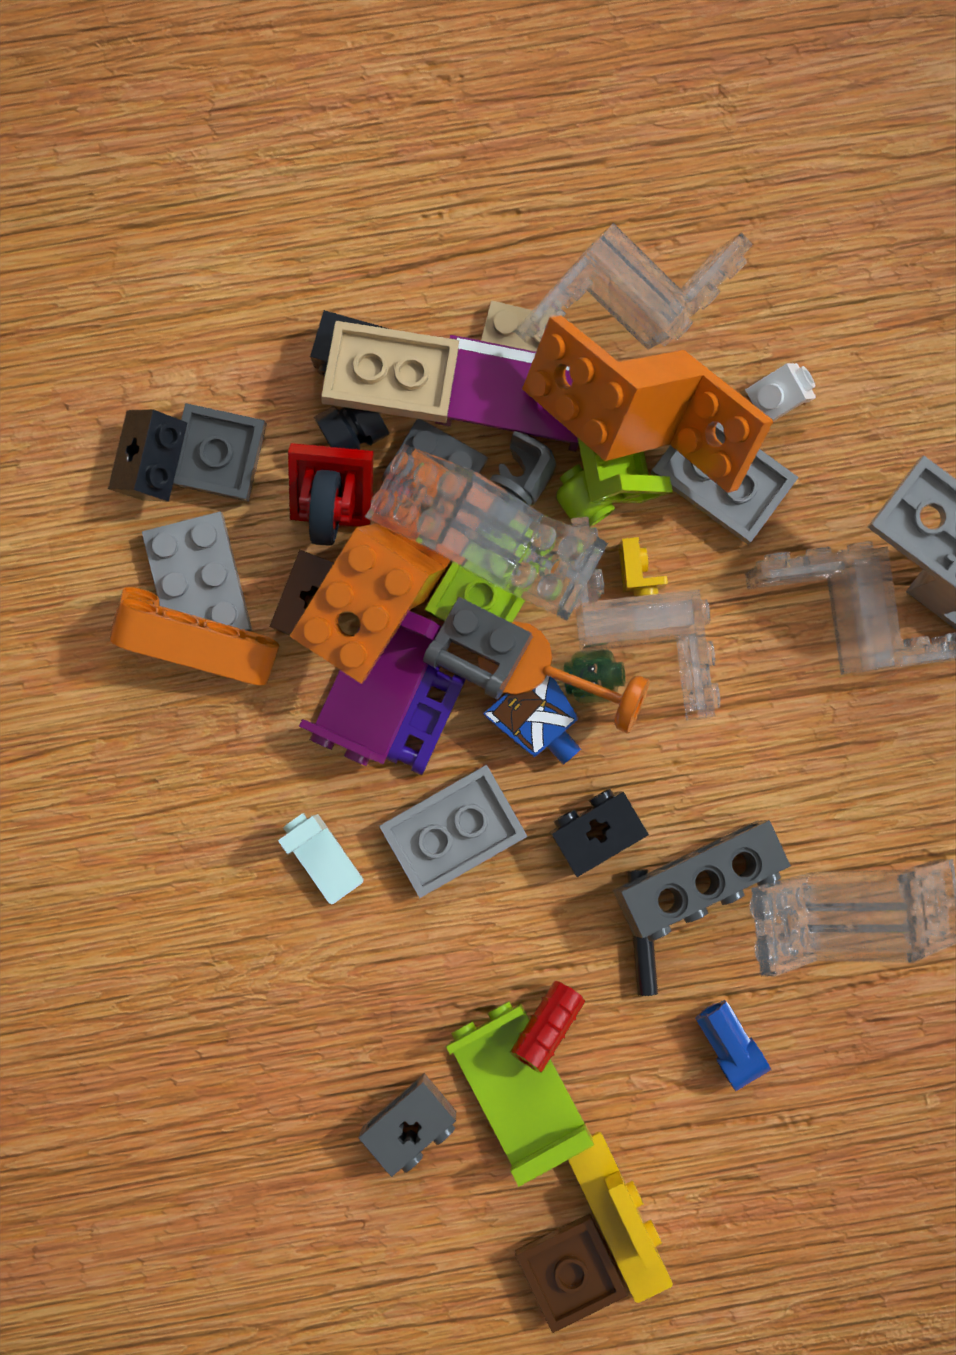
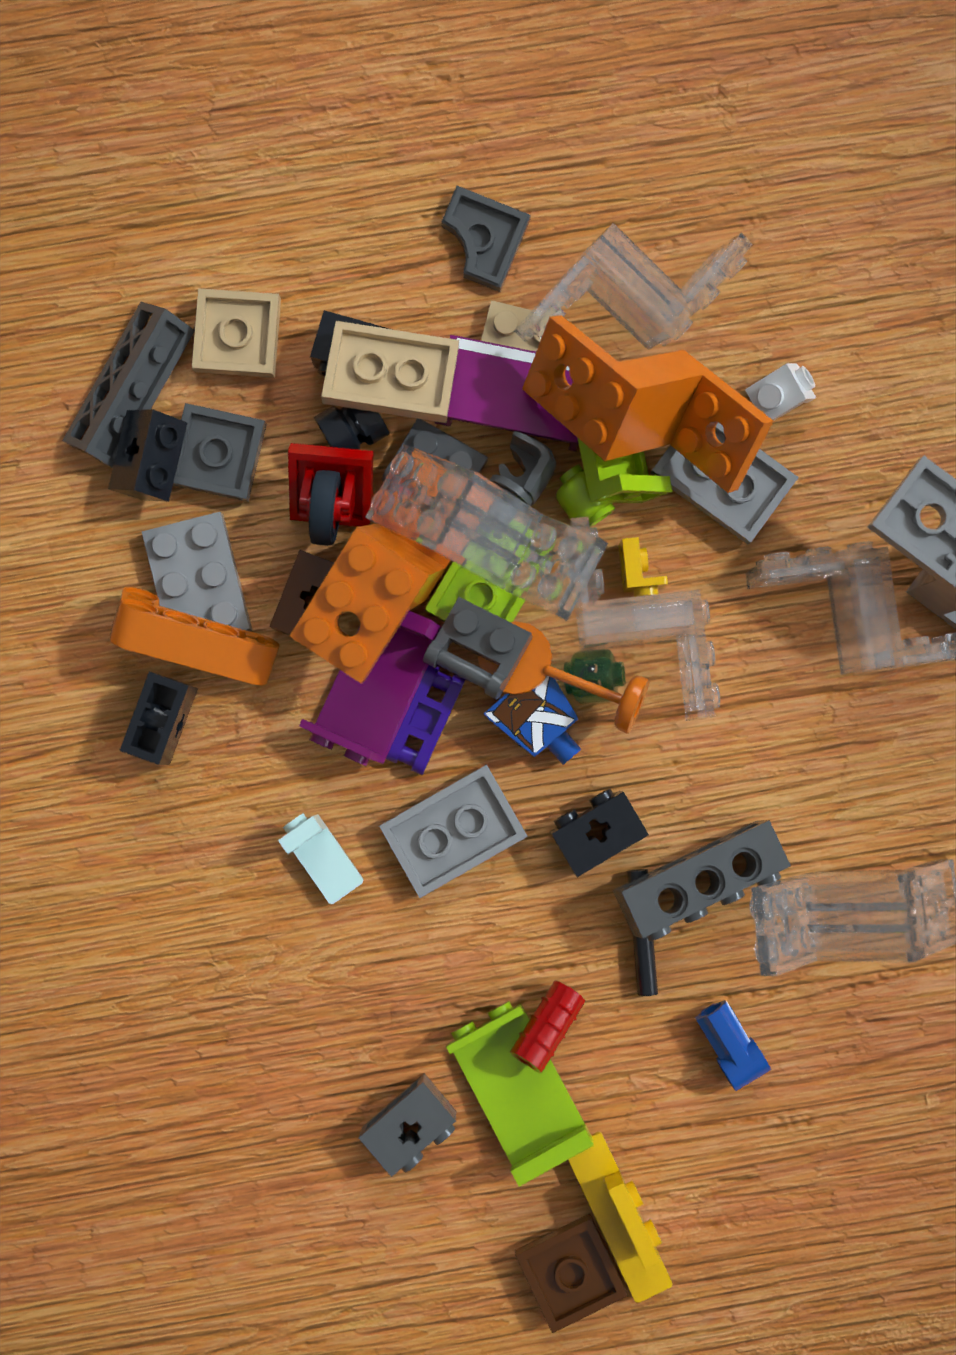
none -> dark grey fence [62,302,195,468]
none -> black brick [120,672,198,765]
none -> tan plate [192,288,281,378]
none -> dark grey tile [442,186,531,292]

